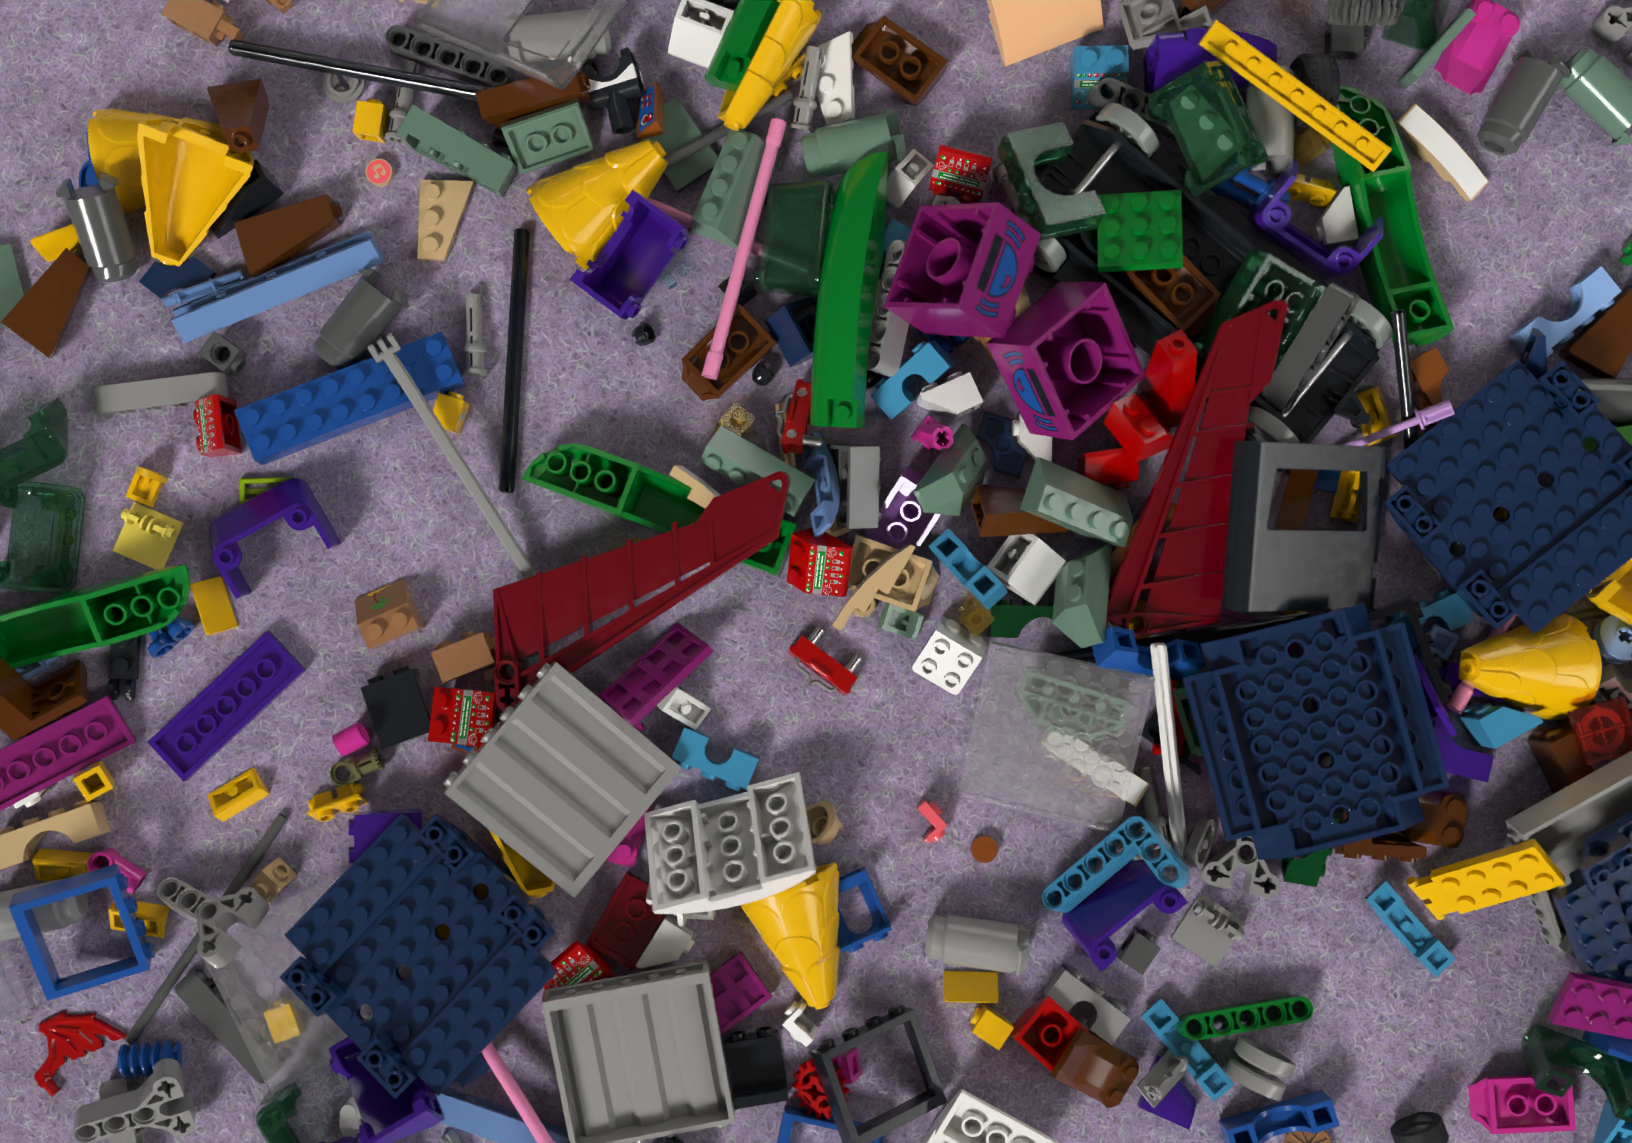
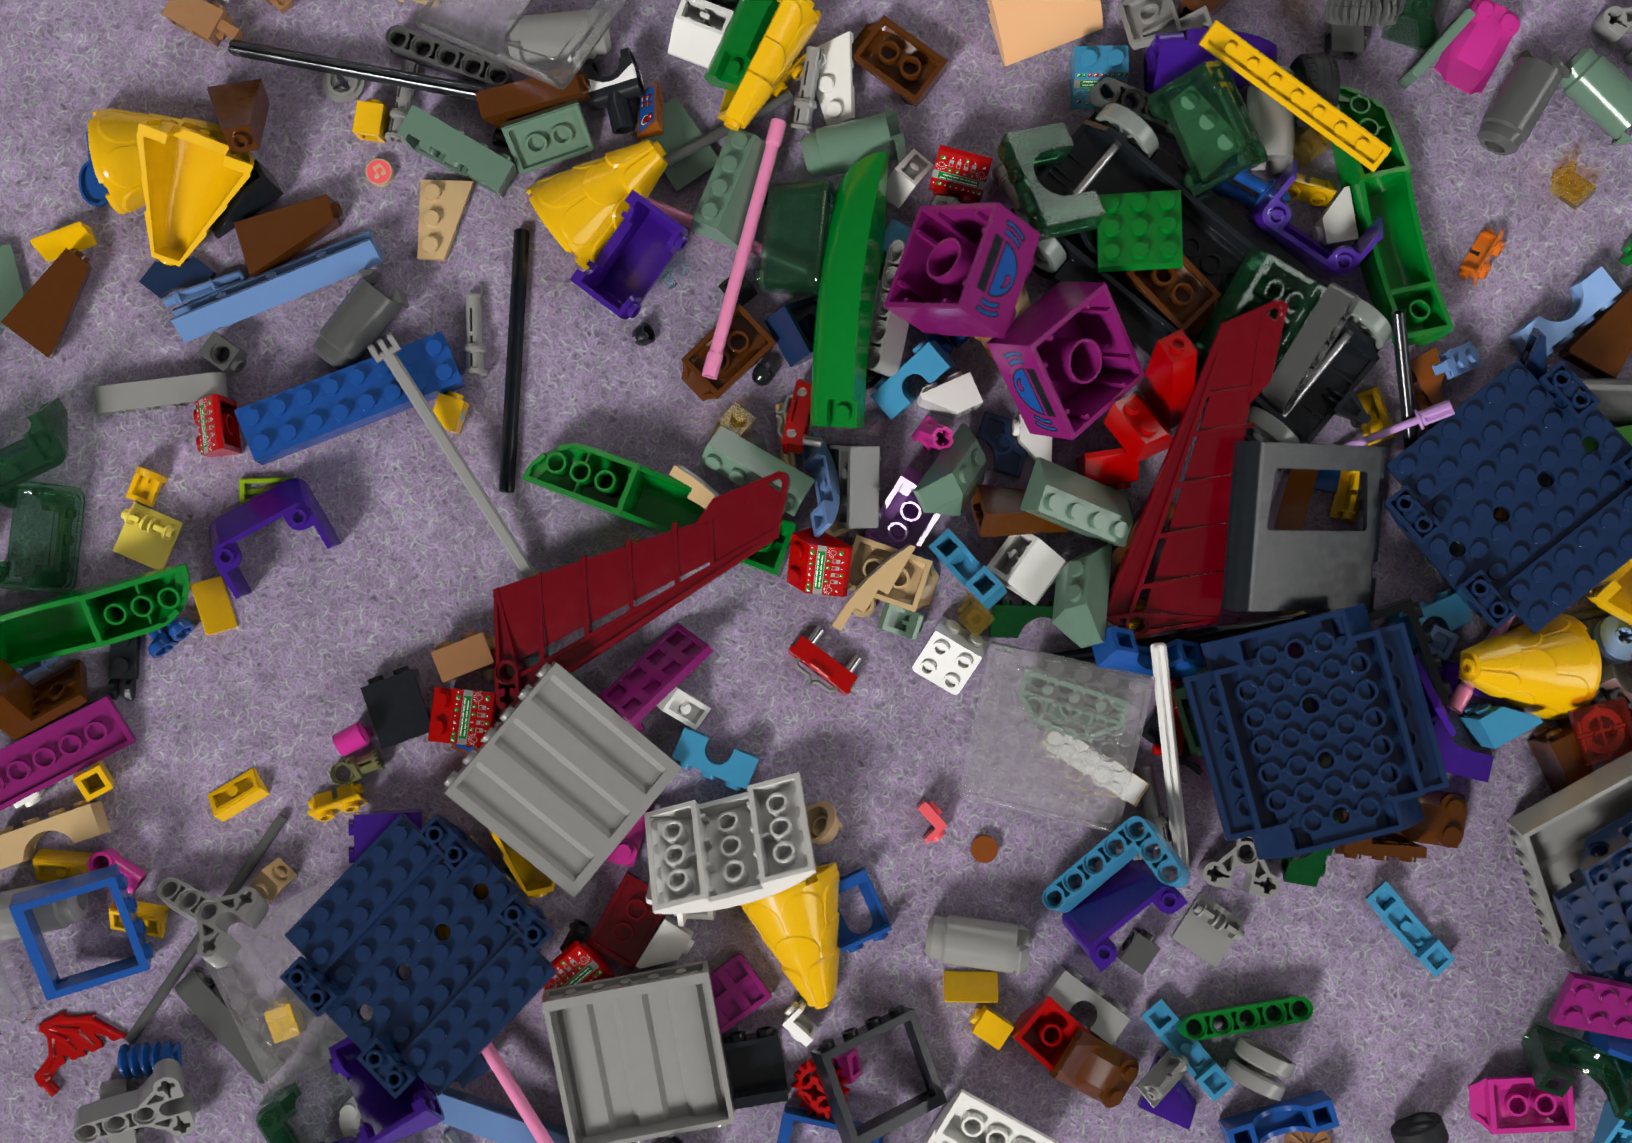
dark grey piece [56,172,139,282] -> none
dark purple plate [147,631,306,782] -> none
medium nougat slope [355,578,425,649] -> none
light grey plate [1183,818,1217,869] -> none
white slope [1394,103,1489,201] -> none
yellow hinge [1406,839,1565,920] -> none
none -> black pin [559,919,589,952]
none -> medium blue hinge [1432,341,1481,379]
none -> orange hinge [1458,228,1506,286]
none -> clear yellow bracket [1550,161,1596,210]

